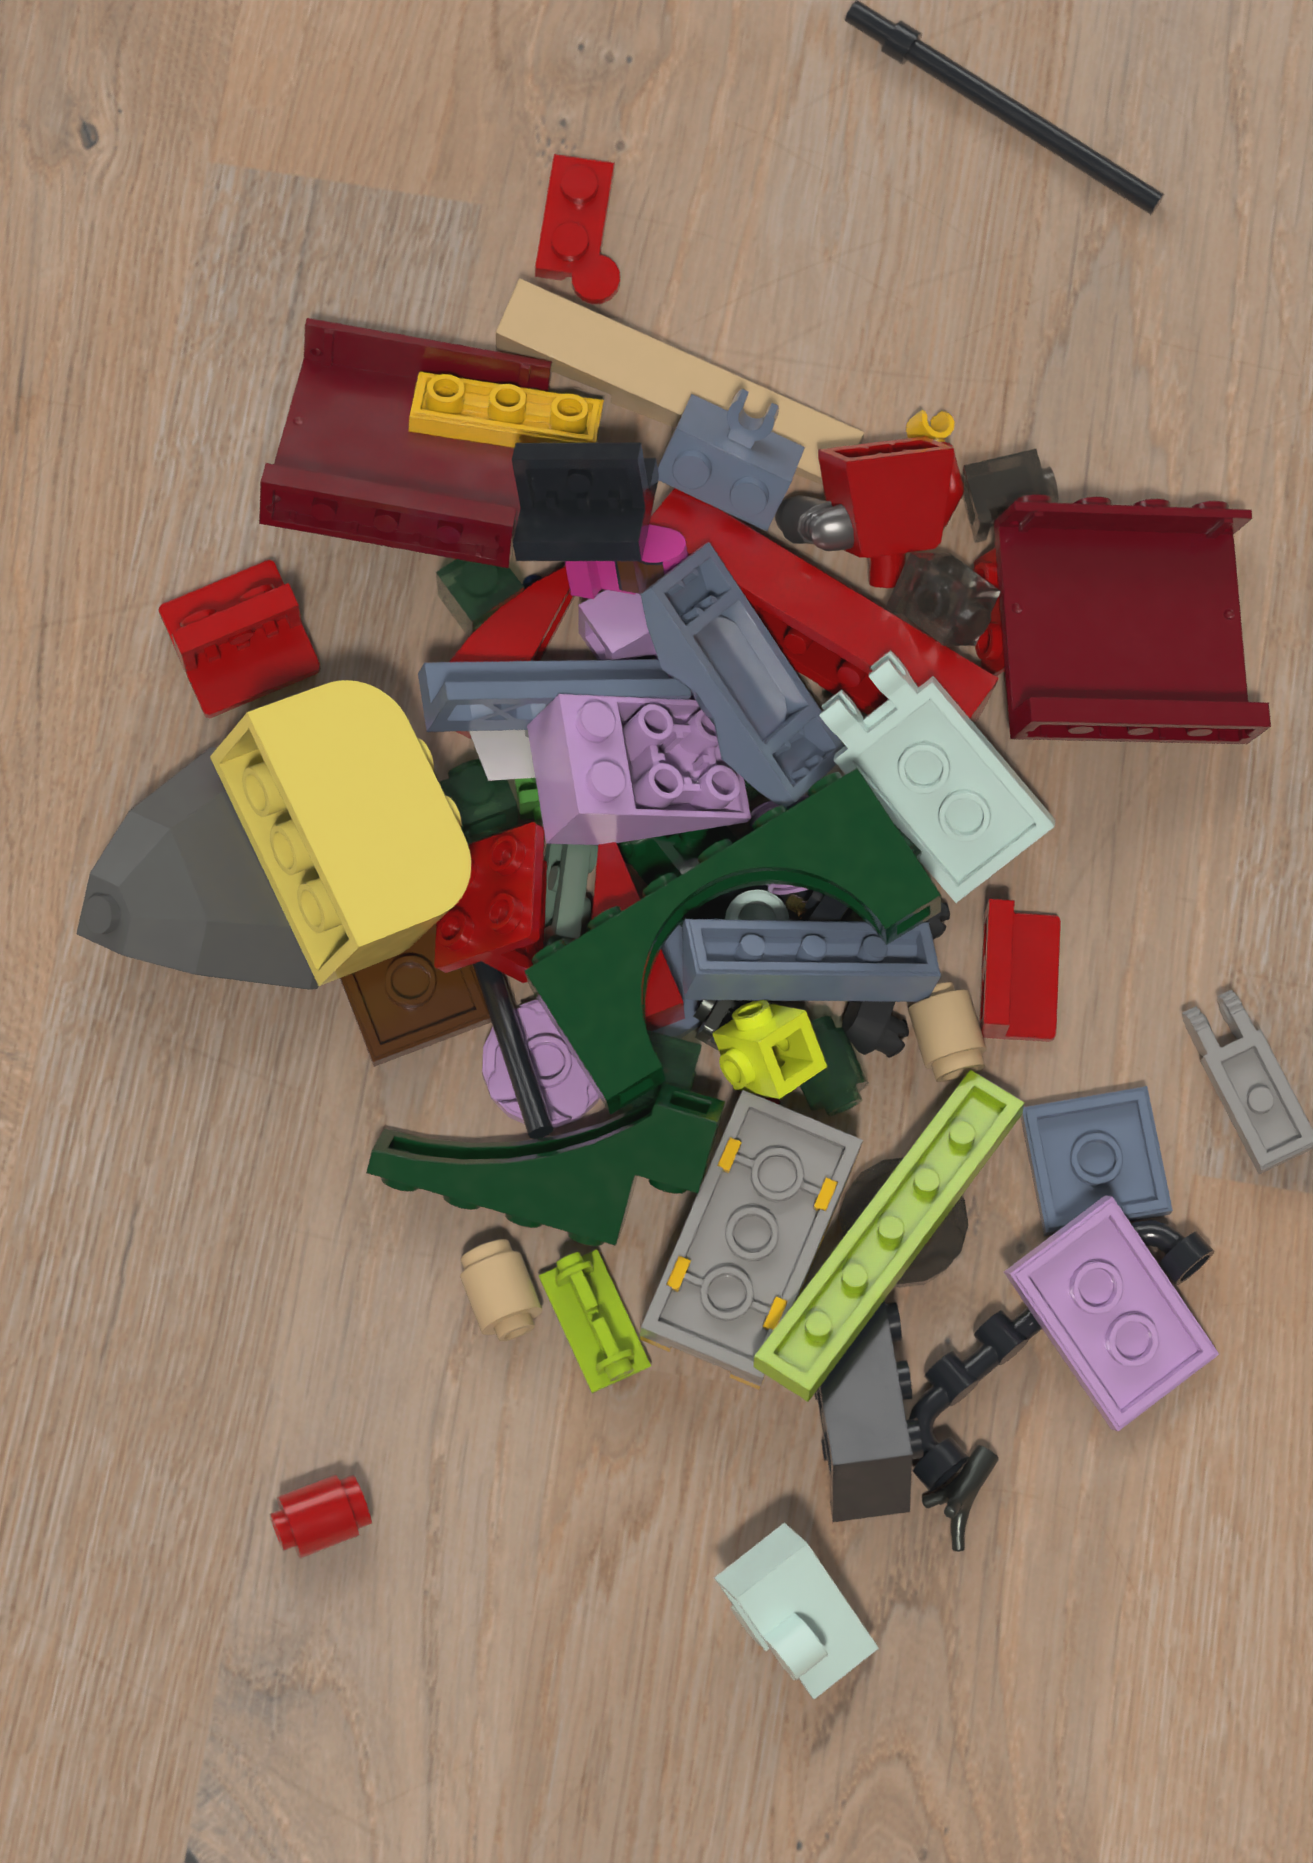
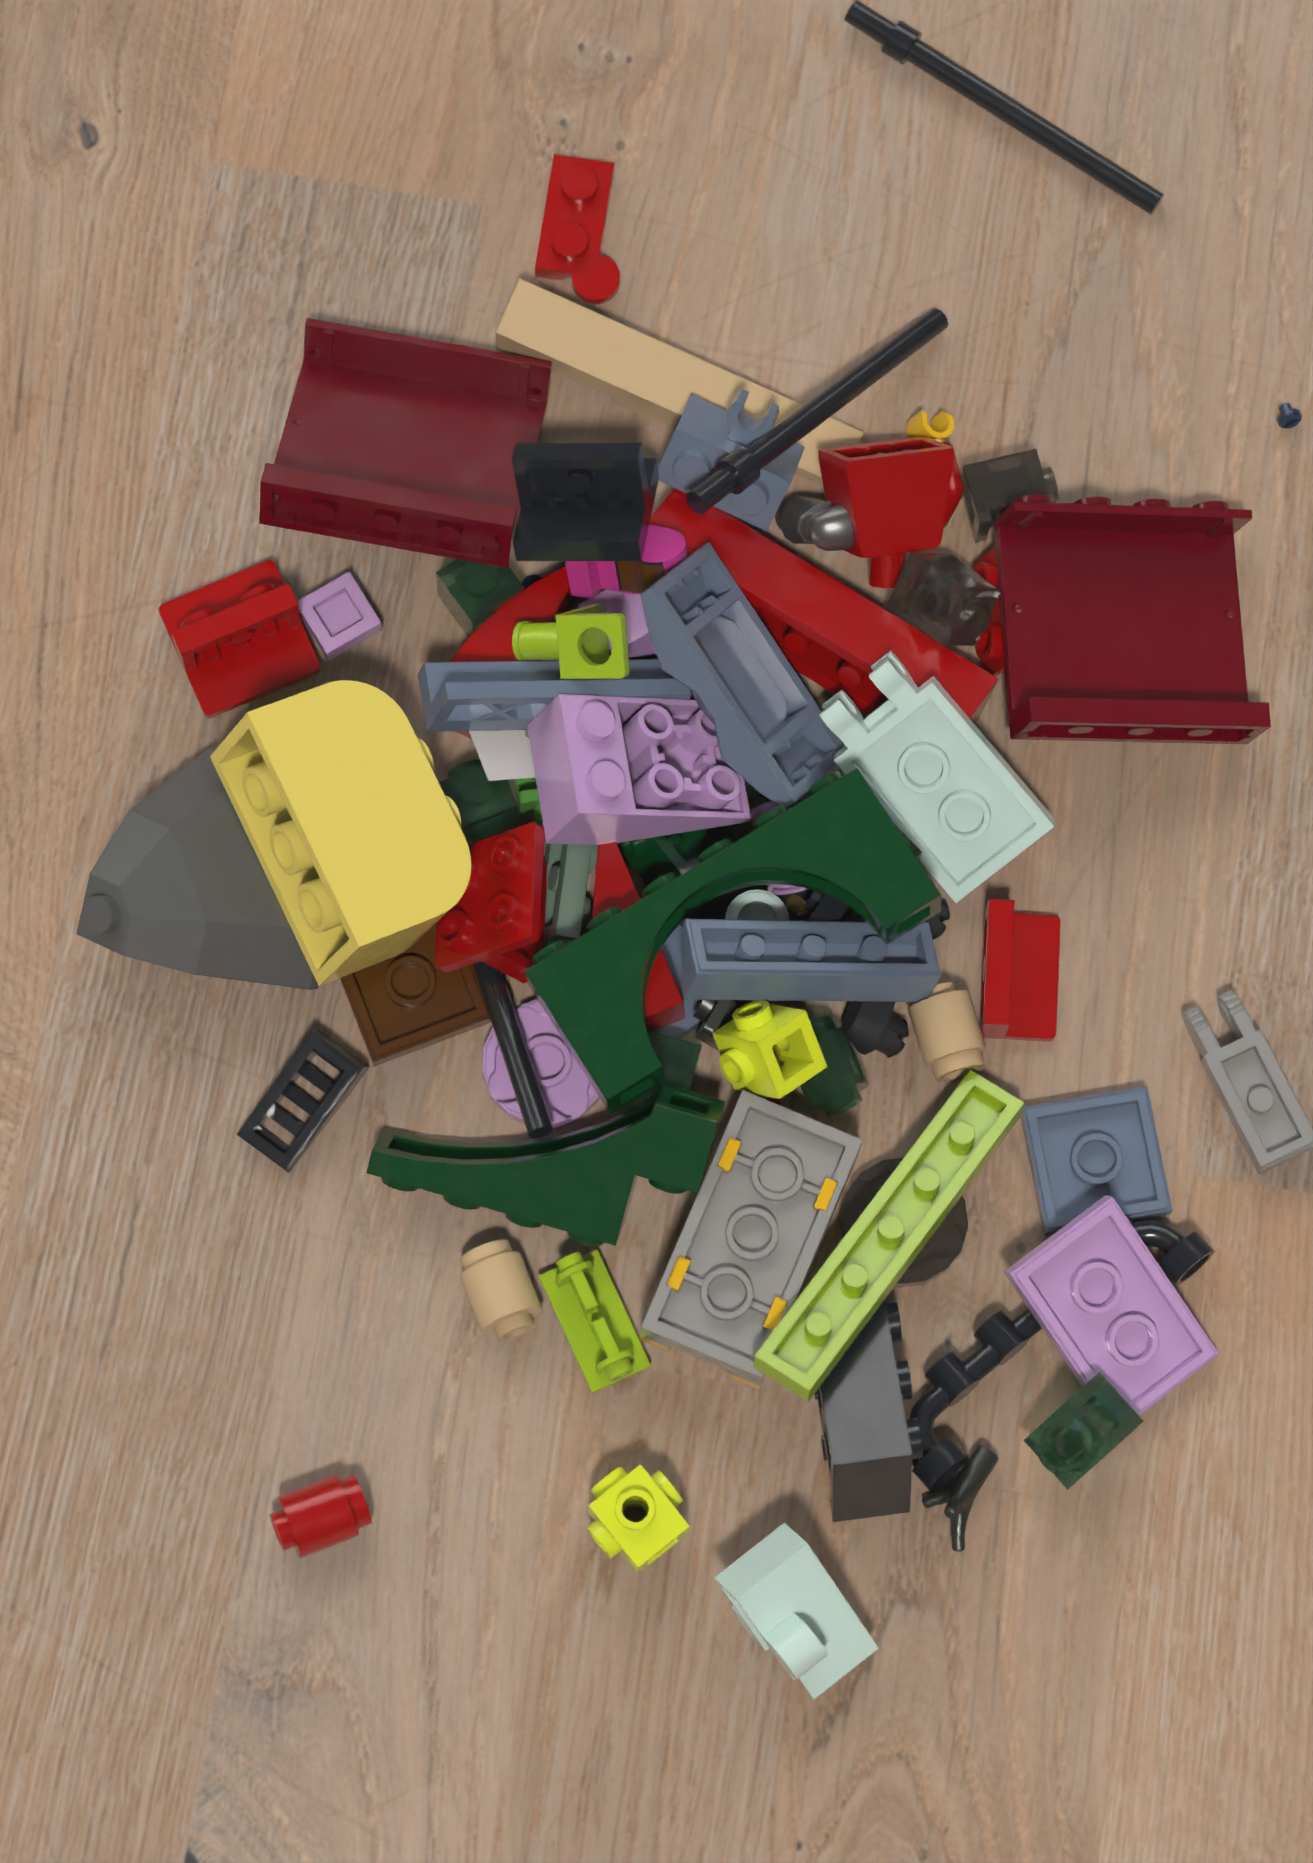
yellow tile [408,371,604,448] -> none
none -> black slope [237,1030,369,1173]
none -> lavender plate [297,571,382,661]
none -> lime bracket [512,604,630,679]
none -> neon yellow brick [586,1464,690,1575]
none -> black bar [686,308,948,514]
none -> clear green brick [1023,1372,1144,1490]
none -> dark blue piece [1277,403,1302,429]

